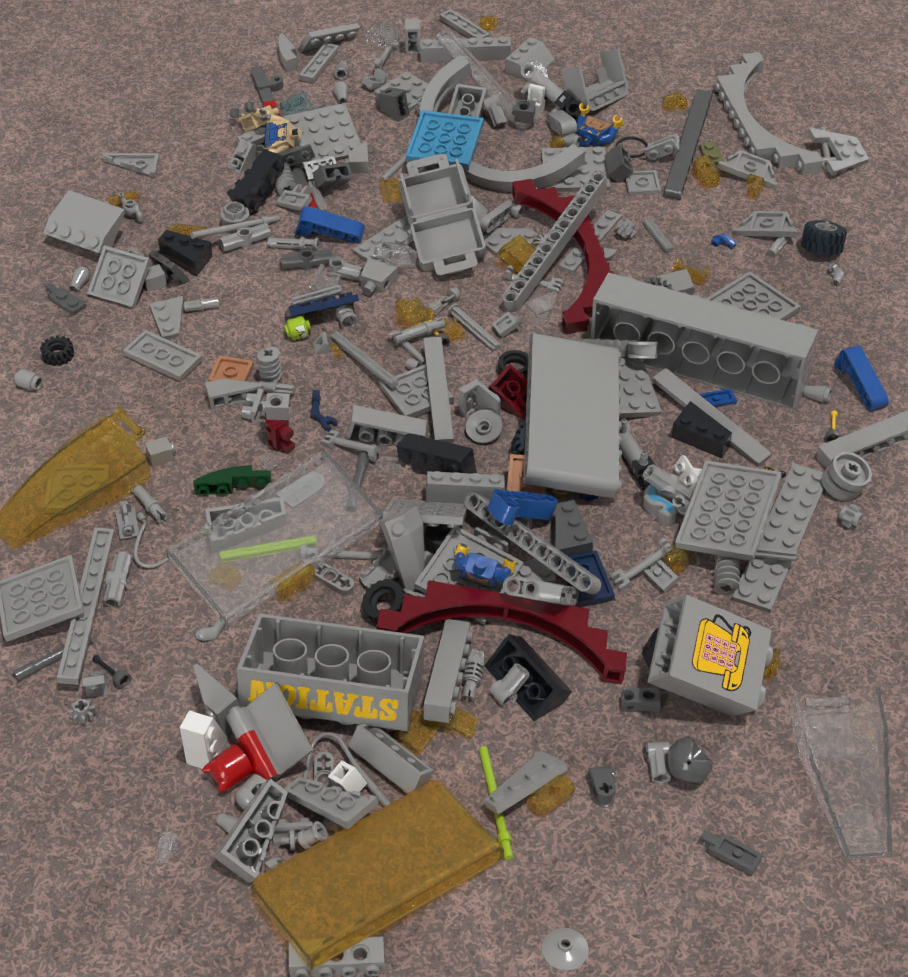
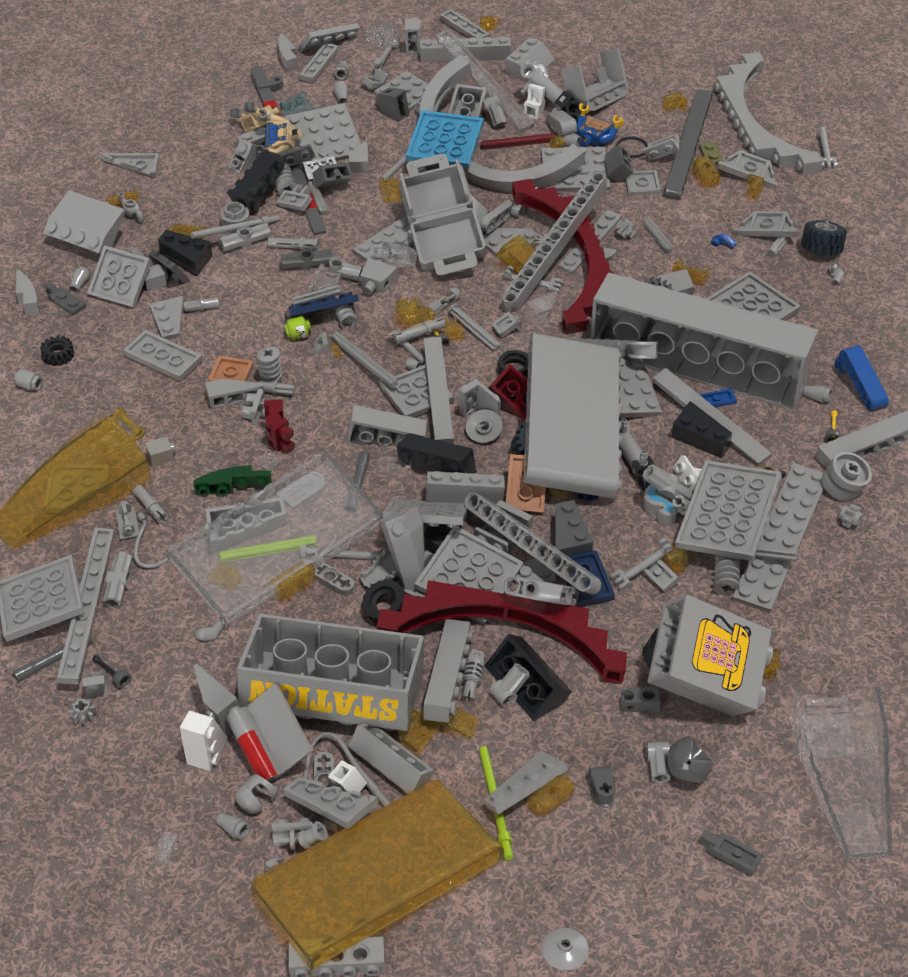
red piece [202,744,254,793] -> none
light grey wedge [213,779,288,883] -> none
light grey brick [262,393,291,420] -> none
blue beam [295,207,365,243] -> none
dark blue piece [311,390,338,432] -> none
light grey hinge [320,430,381,462] -> none
blue torso [454,544,516,589] -> none
blue beam [487,489,558,525] -> none
dark grey brick [512,99,536,124] -> none
light grey wing [807,128,869,176] -> none
none -> light grey slope [16,270,40,315]
none -> dark red axle [481,133,558,150]

